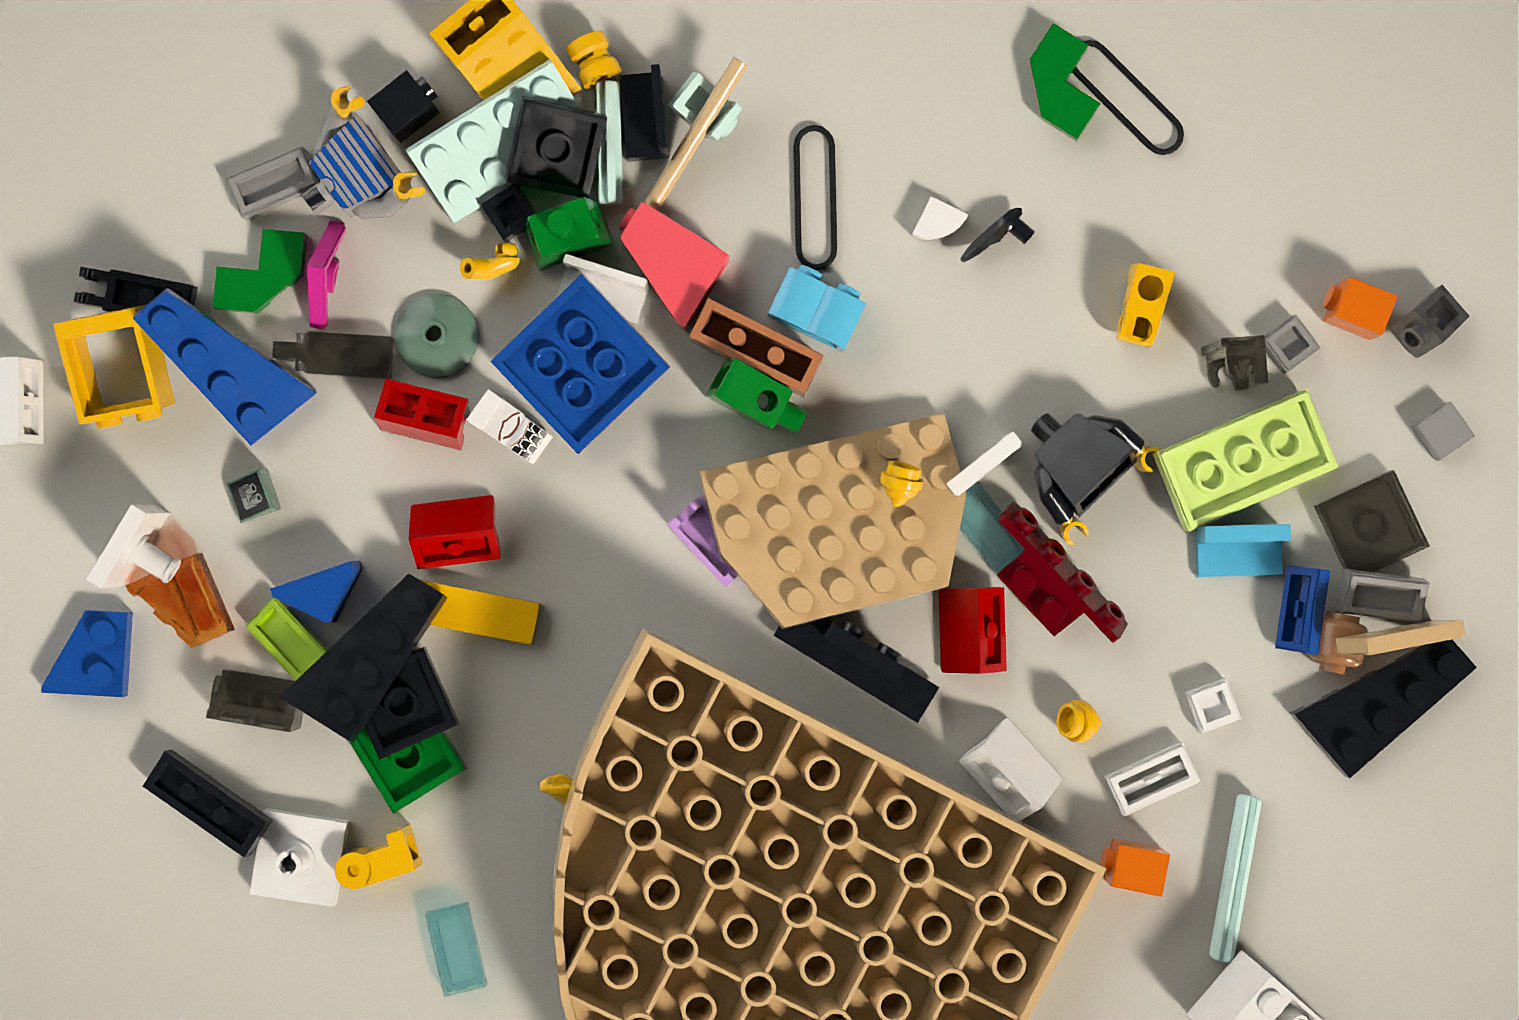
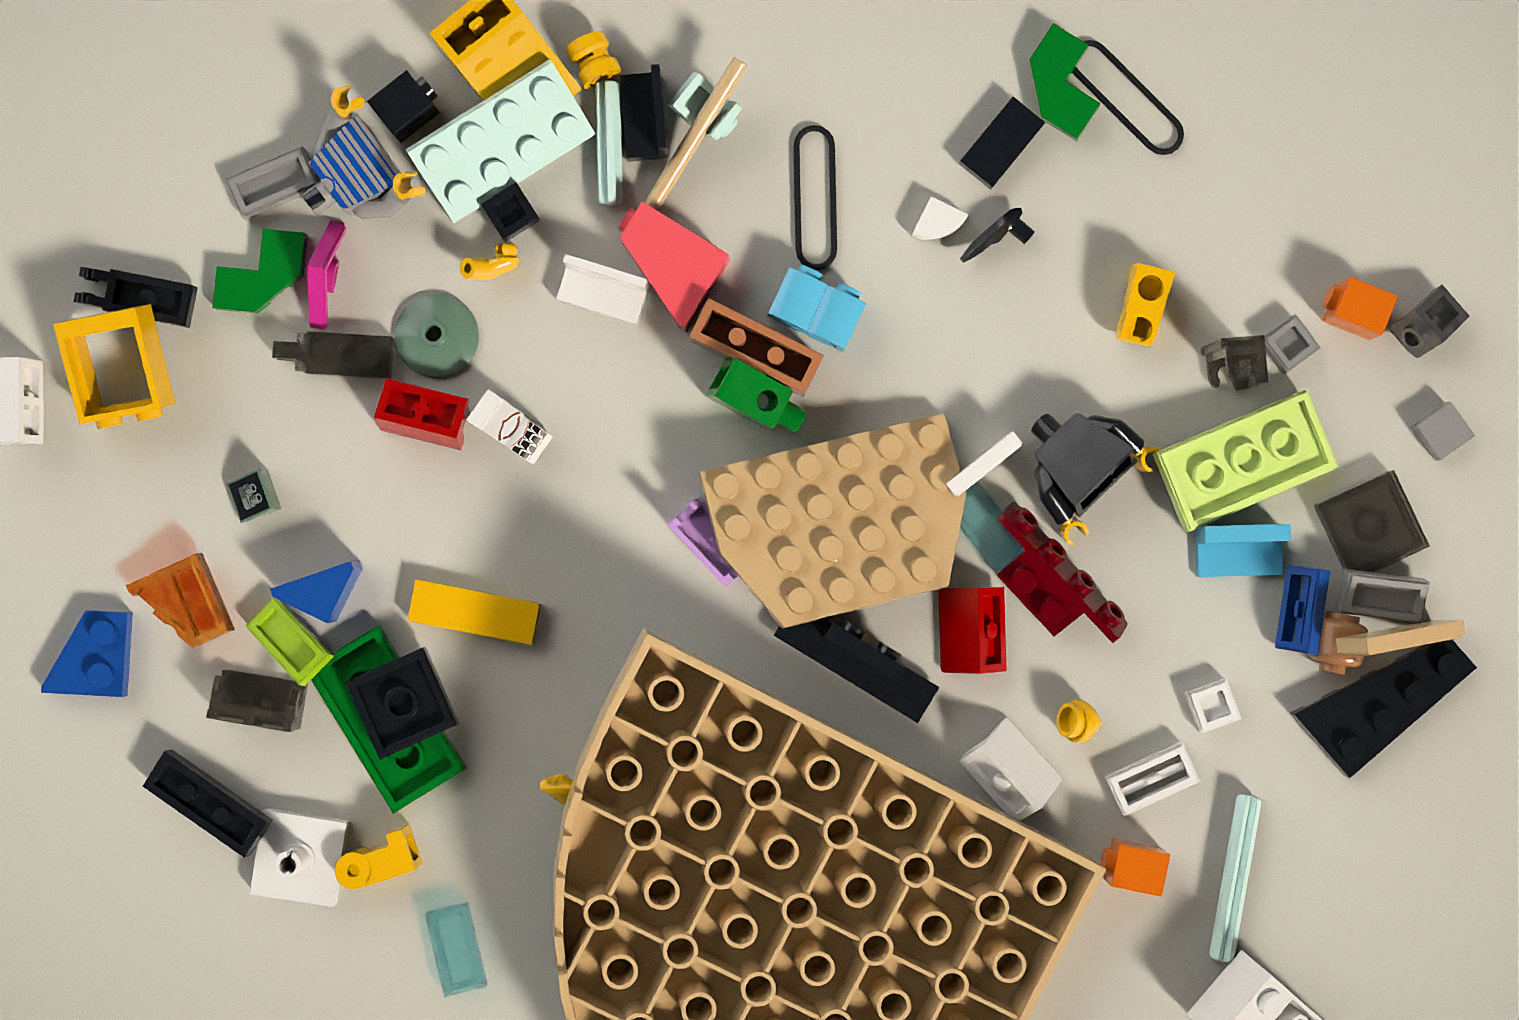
white tile [86,504,181,588] -> none
blue wing [133,288,317,446] -> none
black wing [279,573,447,743] -> none
red panel [408,495,501,570] -> none
blue plate [490,274,671,454] -> none
black tile [505,96,608,199] -> none
green torso [525,197,614,271] -> none
yellow plate [880,461,924,507] -> none
none -> black tile [959,97,1046,190]

